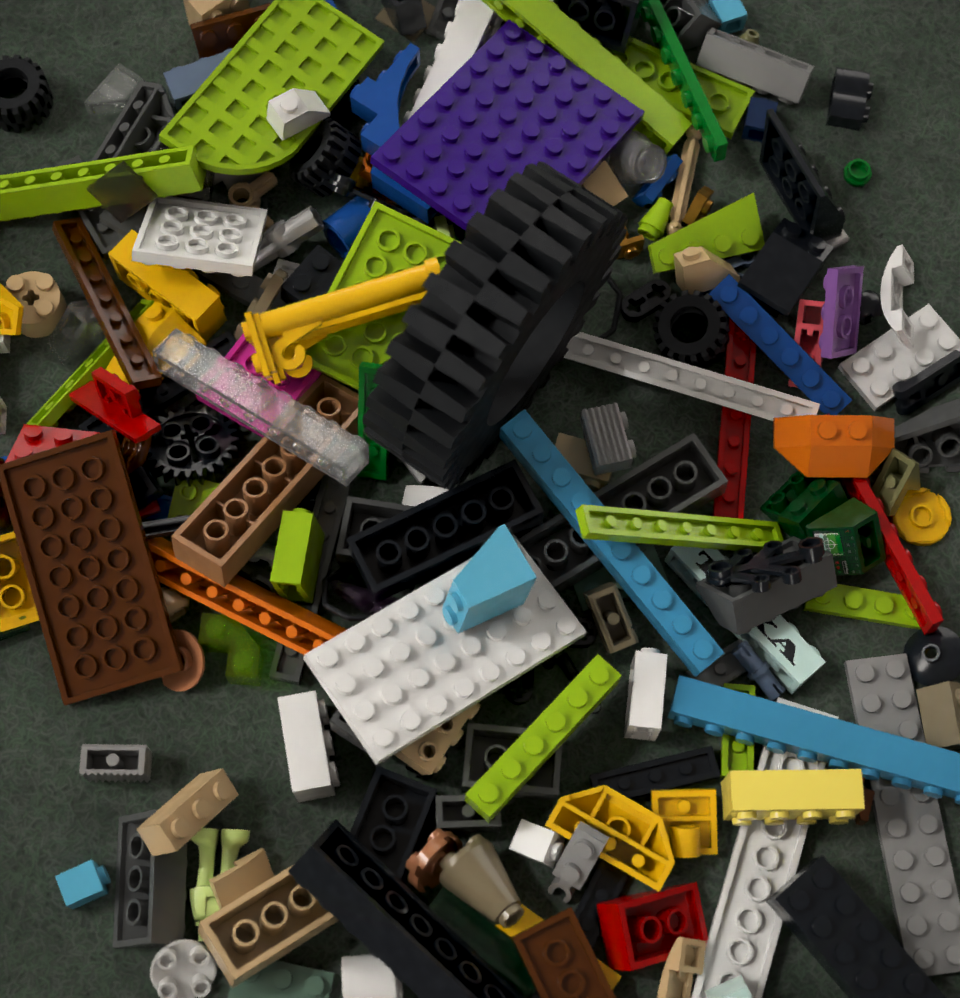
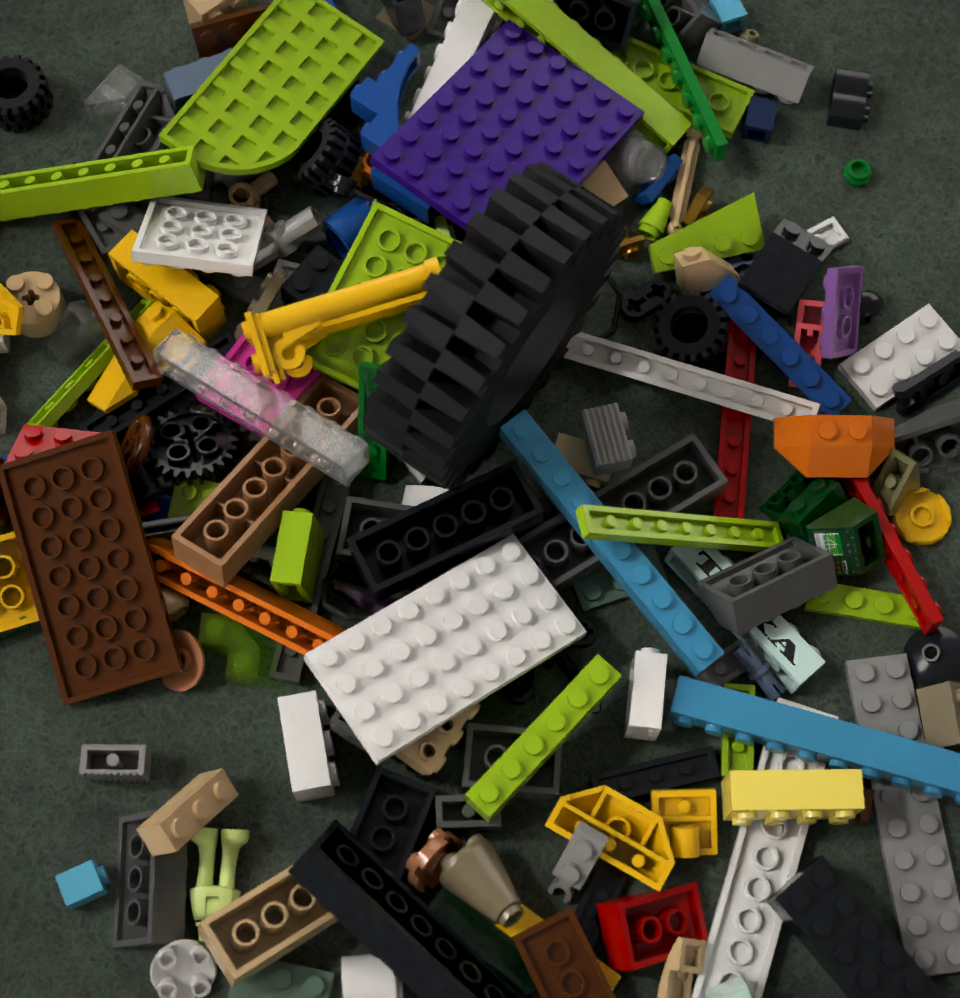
red bracket [69,367,162,444] -> none
clear smoke piece [87,161,158,223] -> none
tan slope [209,848,274,909] -> none
white slope [266,88,330,141] -> none
medium azure slope [442,524,537,634] -> none
white brick [509,819,566,868] -> none
dark tan brick [582,582,639,654] -> none
black plant [706,537,825,593] -> none
black slope [759,109,845,242] -> none
white slope [880,245,914,349] -> none

